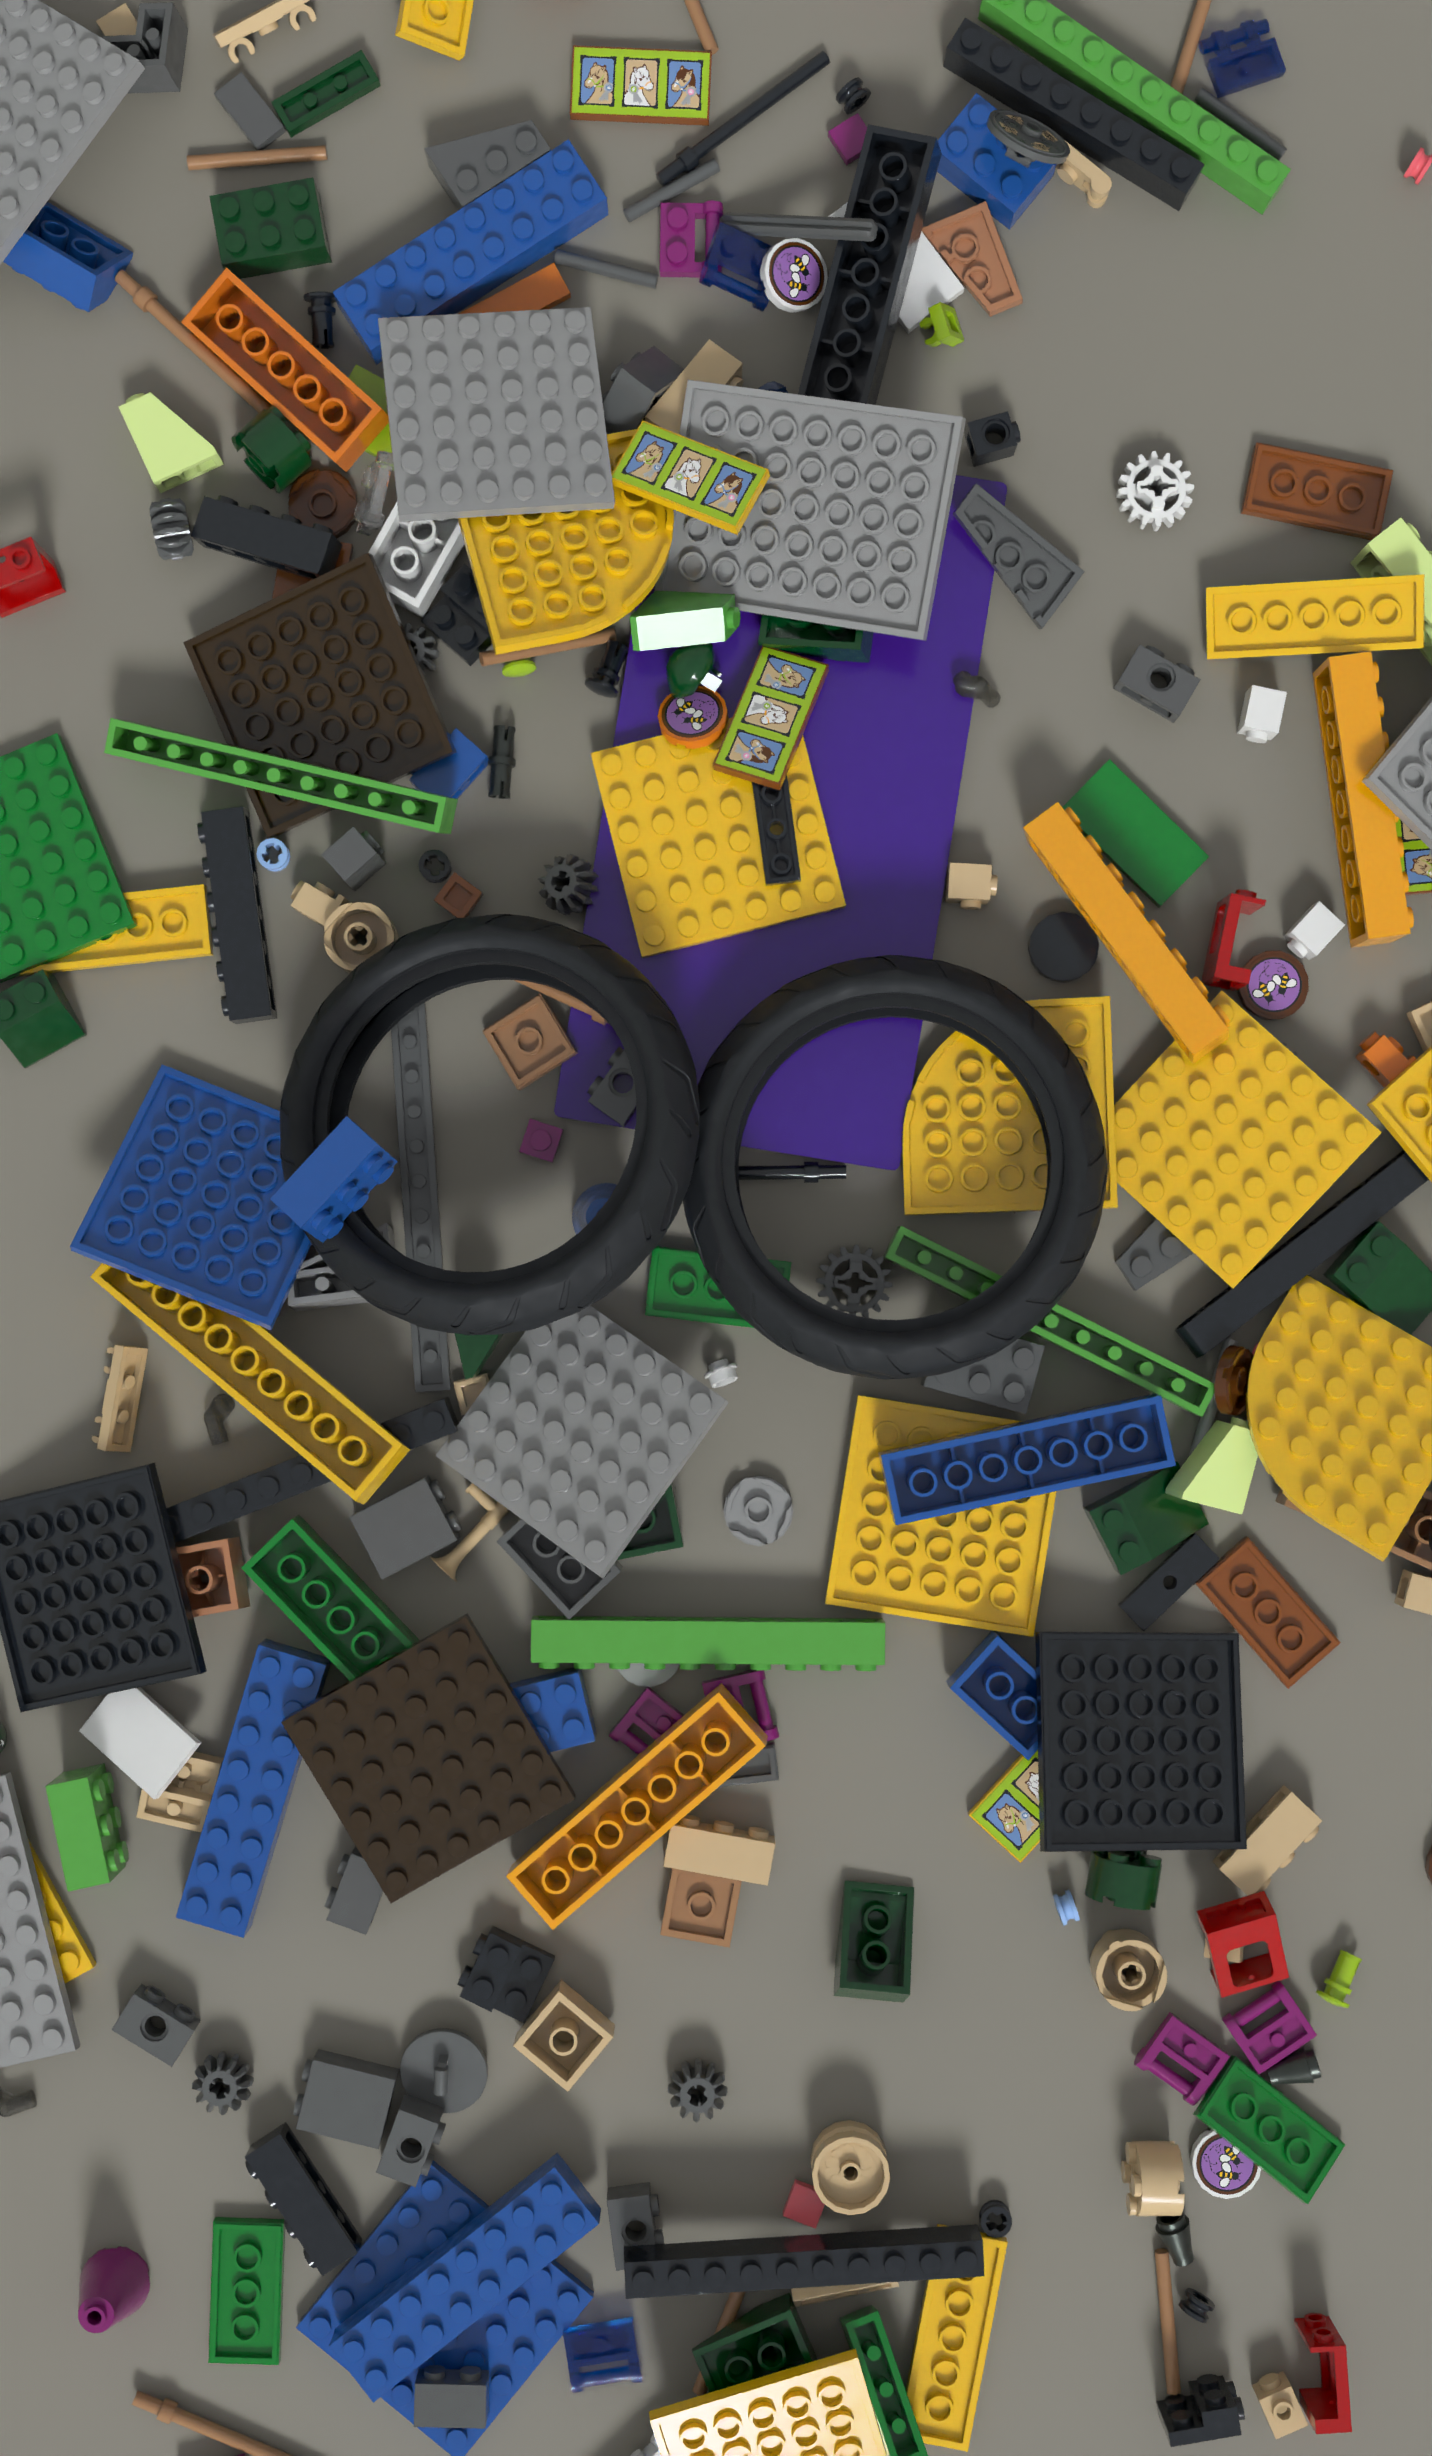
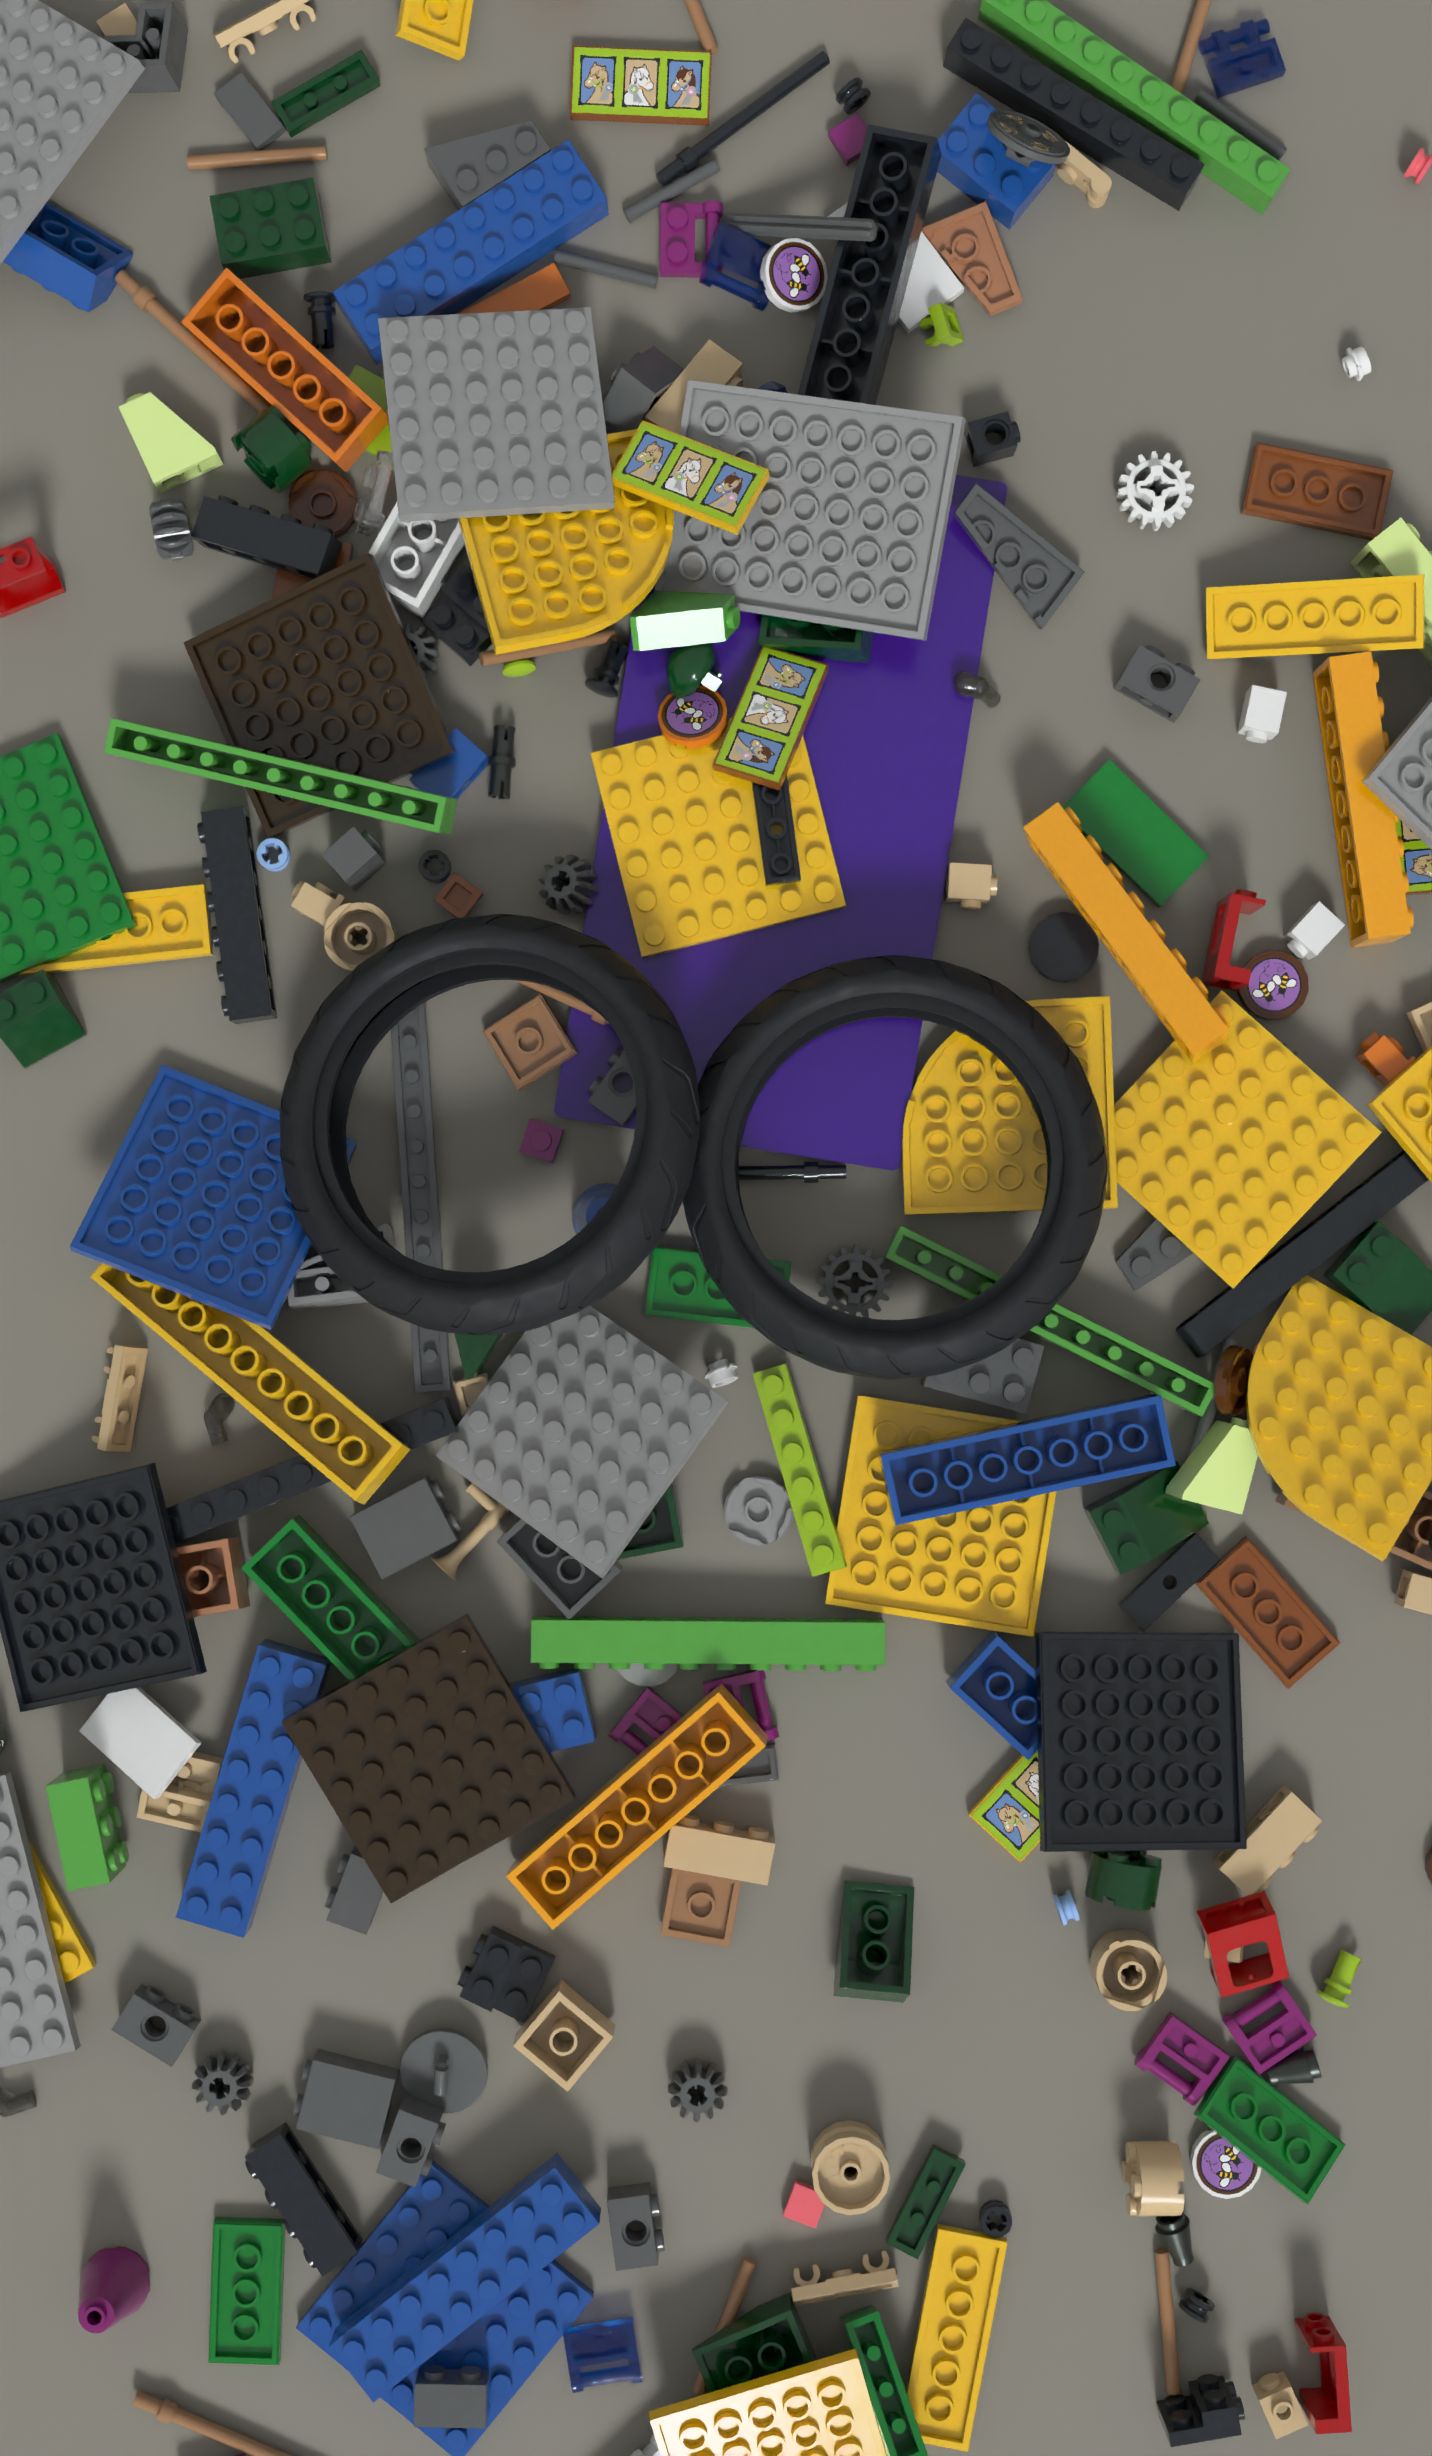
blue brick [270,1116,398,1243] -> none
black brick [624,2224,985,2299] -> none
none -> lime plate [752,1363,847,1577]
none -> dark green plate [885,2144,966,2259]
none -> white plate [1341,346,1371,381]

